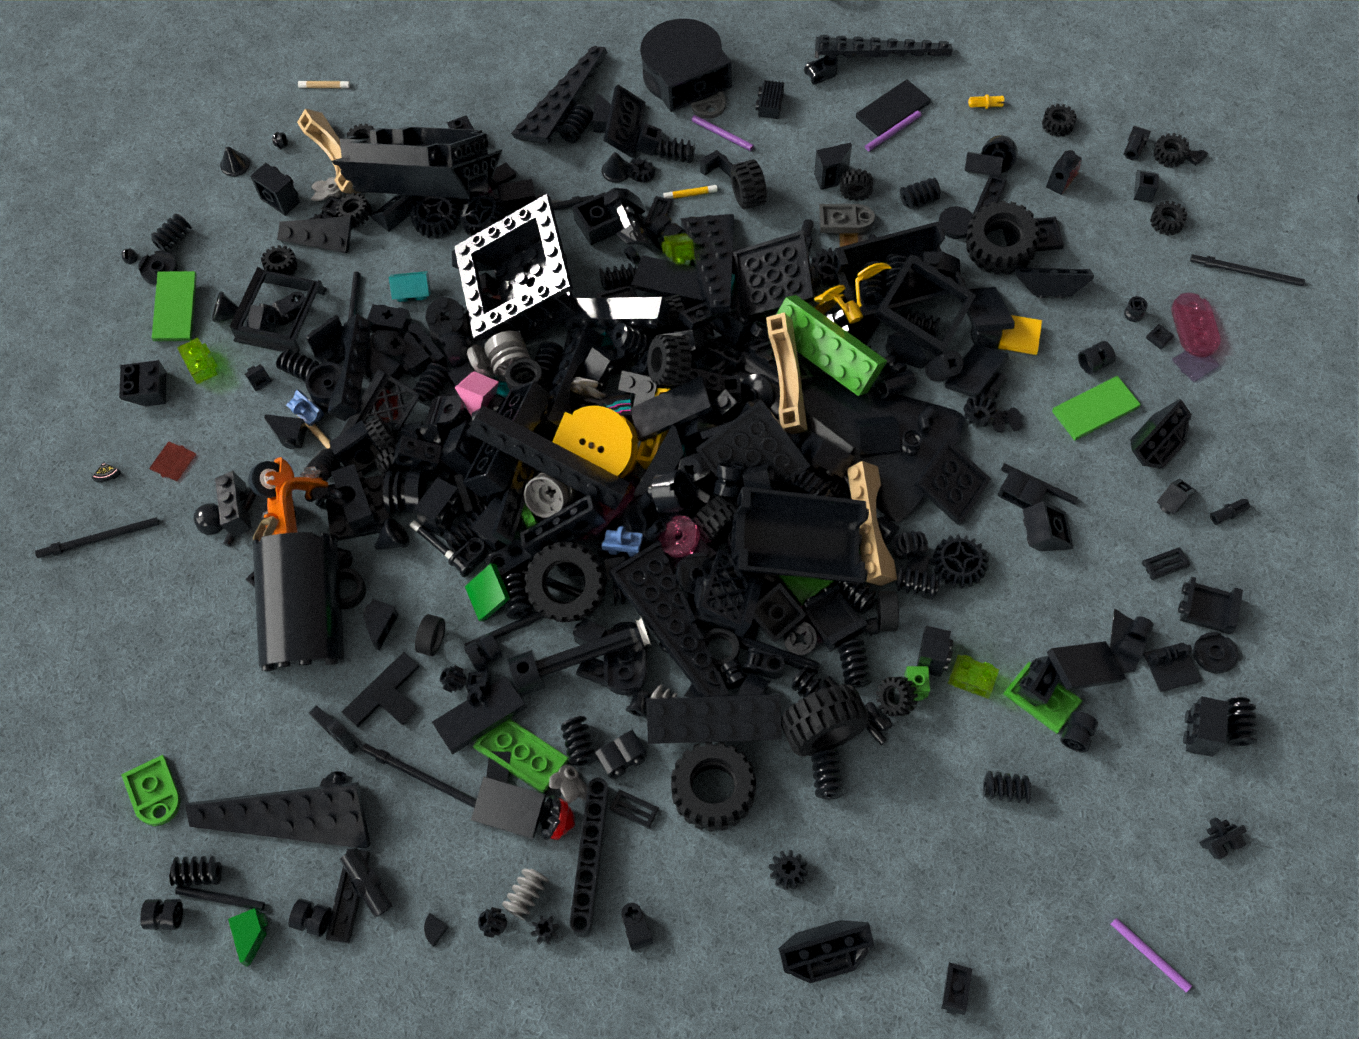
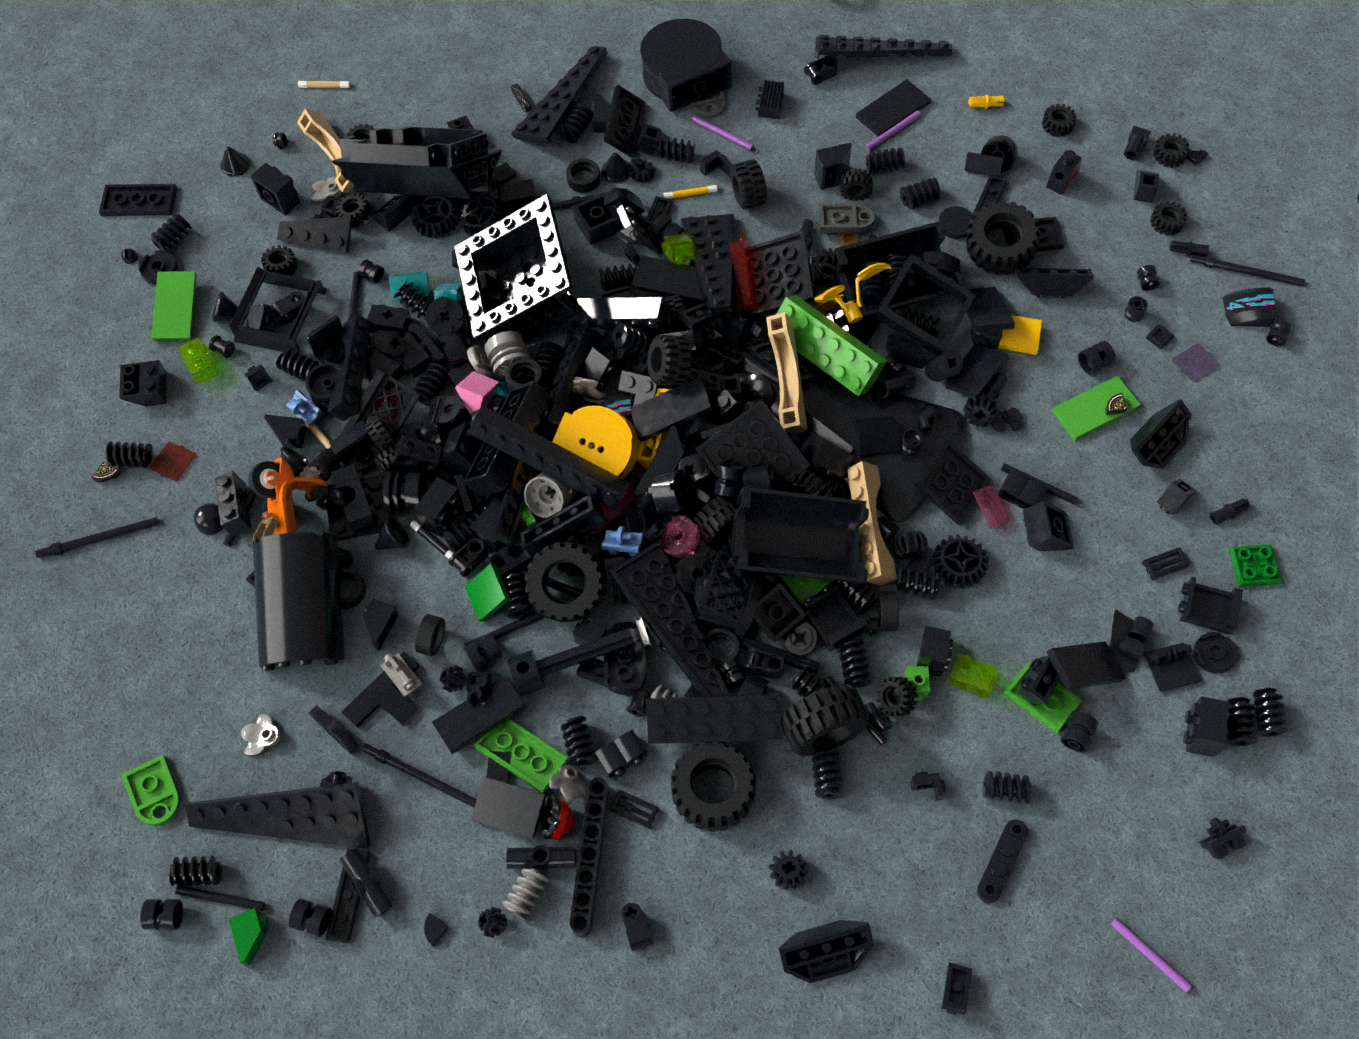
black gear [531,915,560,945] -> none
clear pink tile [1171,293,1221,357] -> none
none -> black tile [99,184,177,216]
none -> black piece [106,441,153,468]
none -> black bush [209,335,235,358]
none -> light grey plate [241,714,281,756]
none -> black hat [280,447,309,475]
none -> black wheel [358,259,384,284]
none -> light grey hinge [380,653,422,697]
none -> black piece [393,282,431,320]
none -> teal brick [434,283,465,305]
none -> black piece [506,845,576,871]
none -> black axle [511,83,532,112]
none -> black tyre [566,158,601,193]
none -> clear red panel [730,231,759,312]
none -> black piece [866,147,905,173]
none -> black bracket [910,772,946,801]
none -> clear pink tile [973,485,1010,528]
none -> black plate [977,819,1028,904]
none -> black tile [1105,393,1127,415]
none -> black wheel [1137,265,1160,291]
none -> black axle [1169,241,1209,257]
none -> black slope [1223,287,1277,327]
none -> green tile [1229,544,1282,587]
none -> black piece [1253,687,1288,737]
none -> black wheel [1266,320,1291,347]

